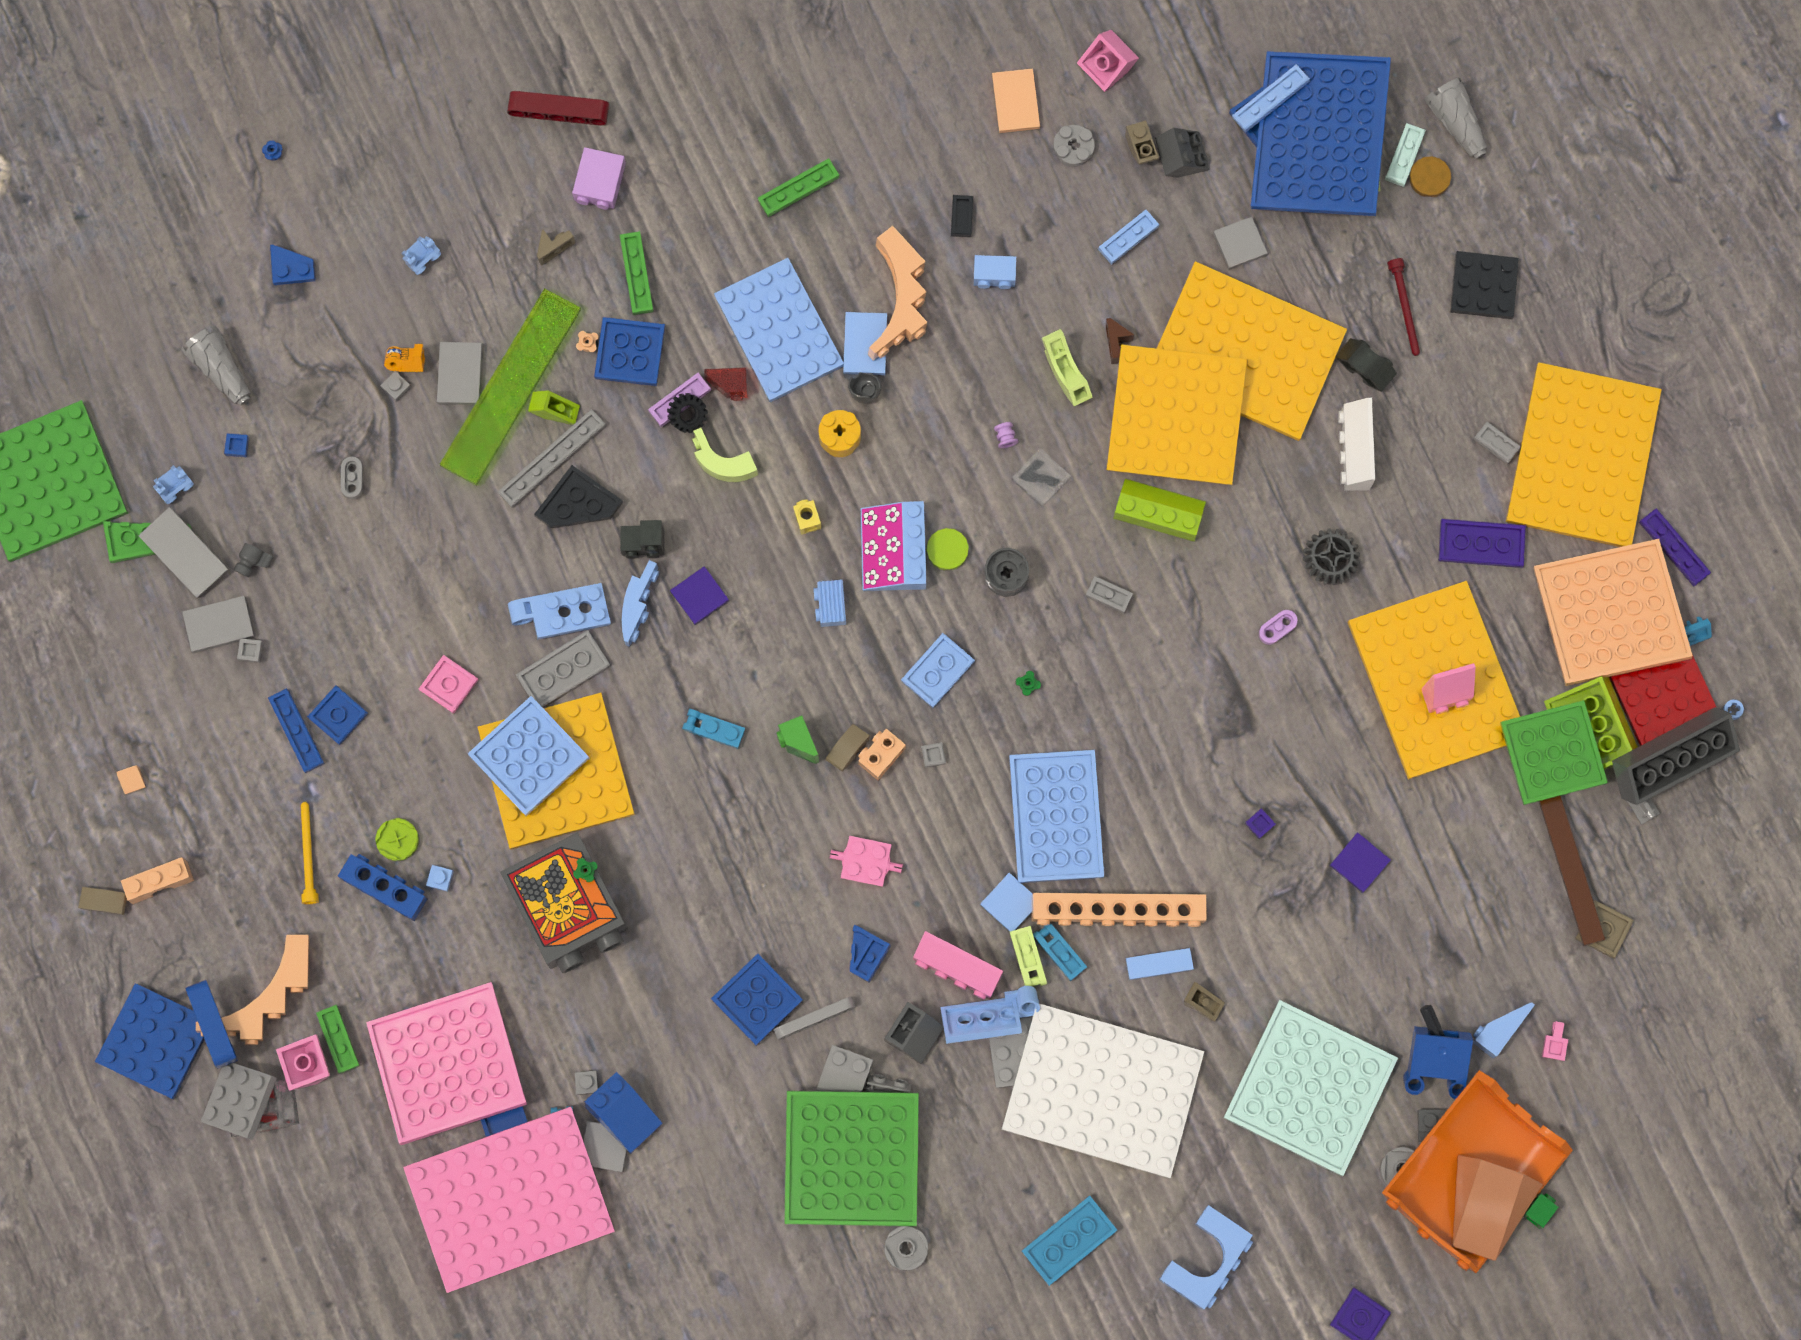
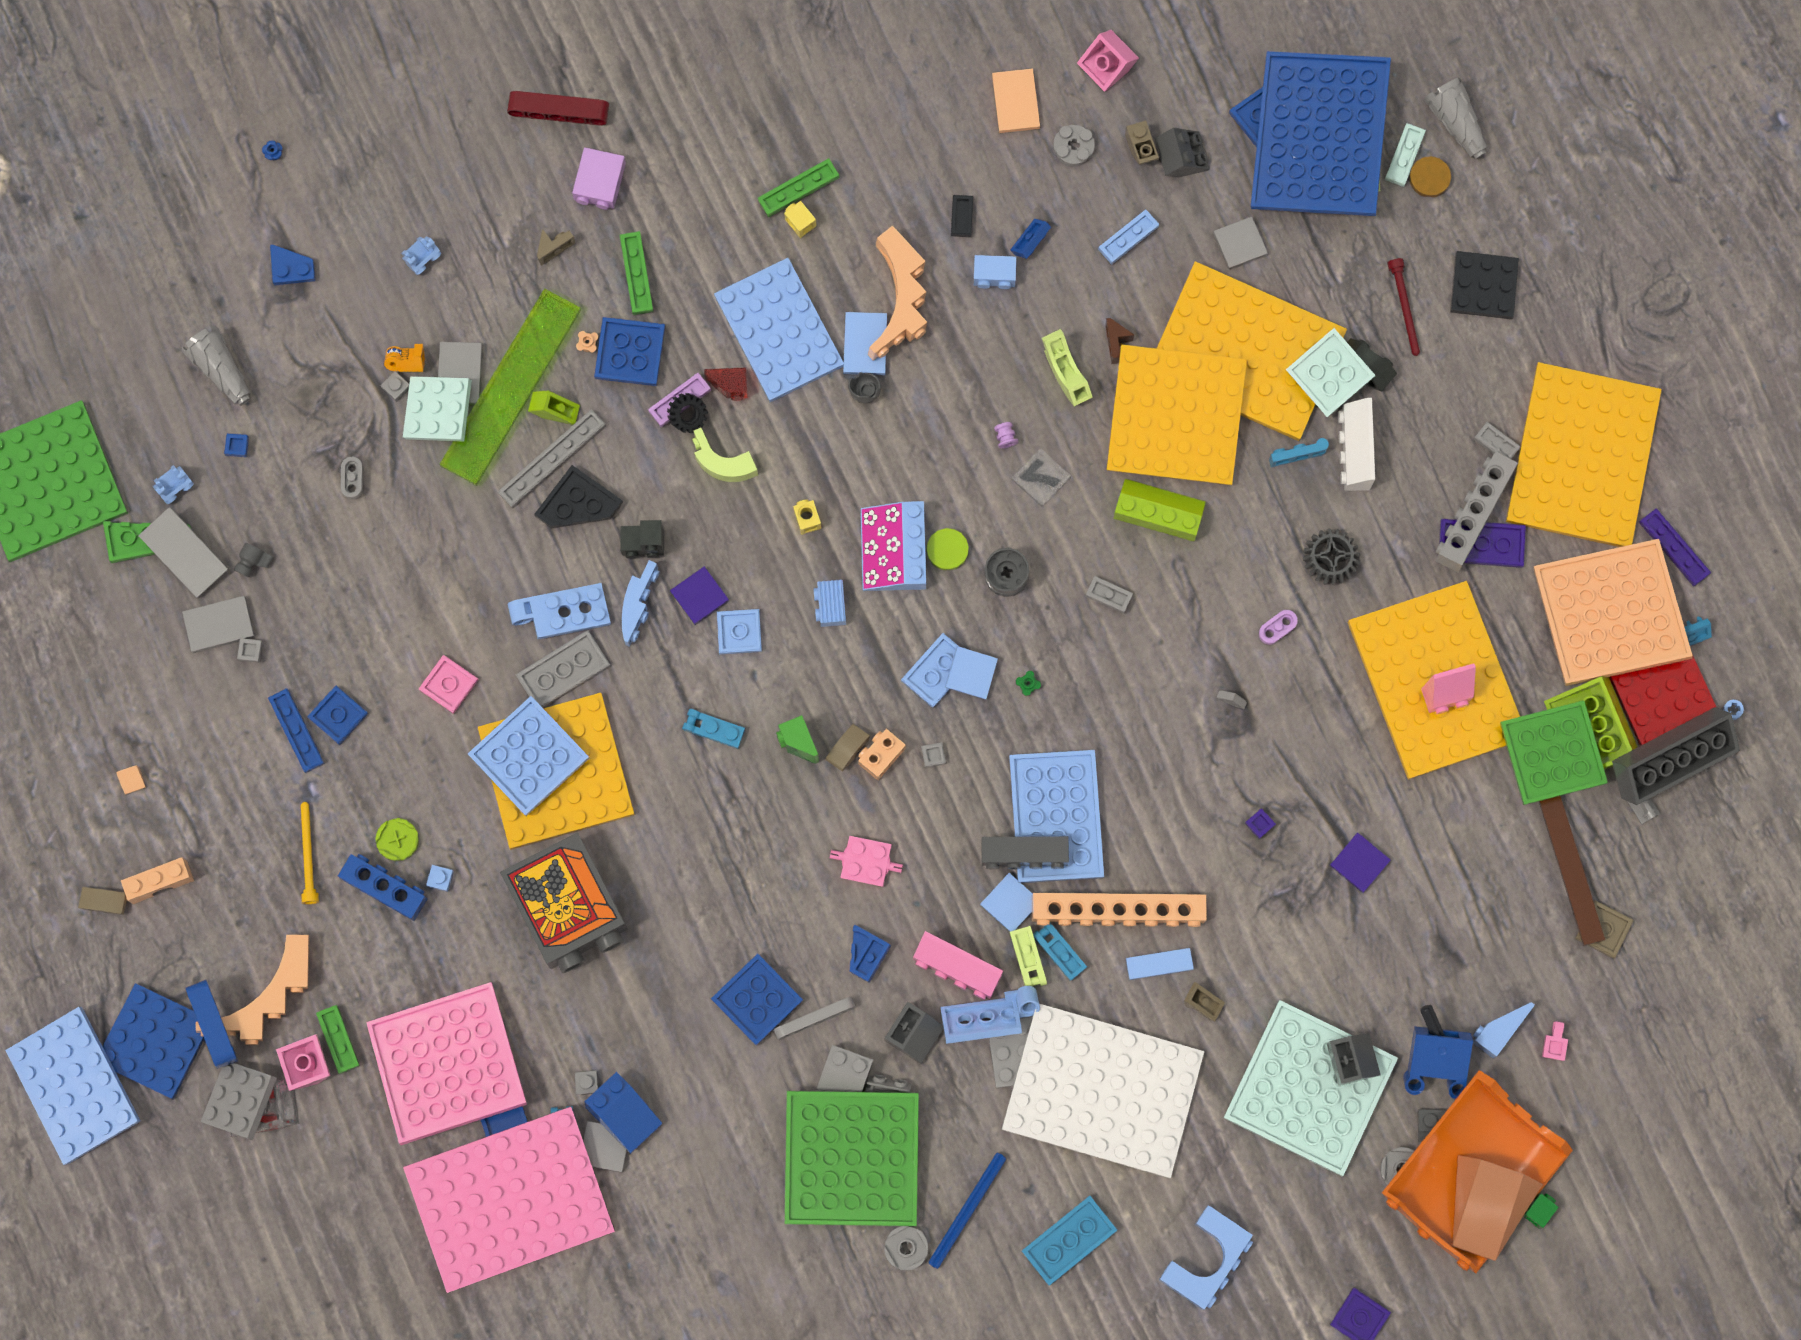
green plate [573,858,598,882] -> none
yellow brick [819,410,861,457] -> none
light blue tile [1232,64,1310,133] -> none
none -> light blue plate [5,1007,140,1165]
none -> light aqua plate [403,377,472,441]
none -> light blue tile [717,609,762,655]
none -> light yellow brick [784,201,816,238]
none -> blue axle [929,1153,1006,1269]
none -> light blue tile [945,646,998,699]
none -> dark grey brick [981,836,1069,869]
none -> blue plate [1010,218,1051,259]
none -> light grey tile [1217,690,1247,709]
none -> dark azure plate [1269,438,1329,467]
none -> light aqua plate [1286,328,1375,417]
none -> dark grey slope [1327,1033,1381,1086]
none -> light grey brick [1435,451,1518,573]

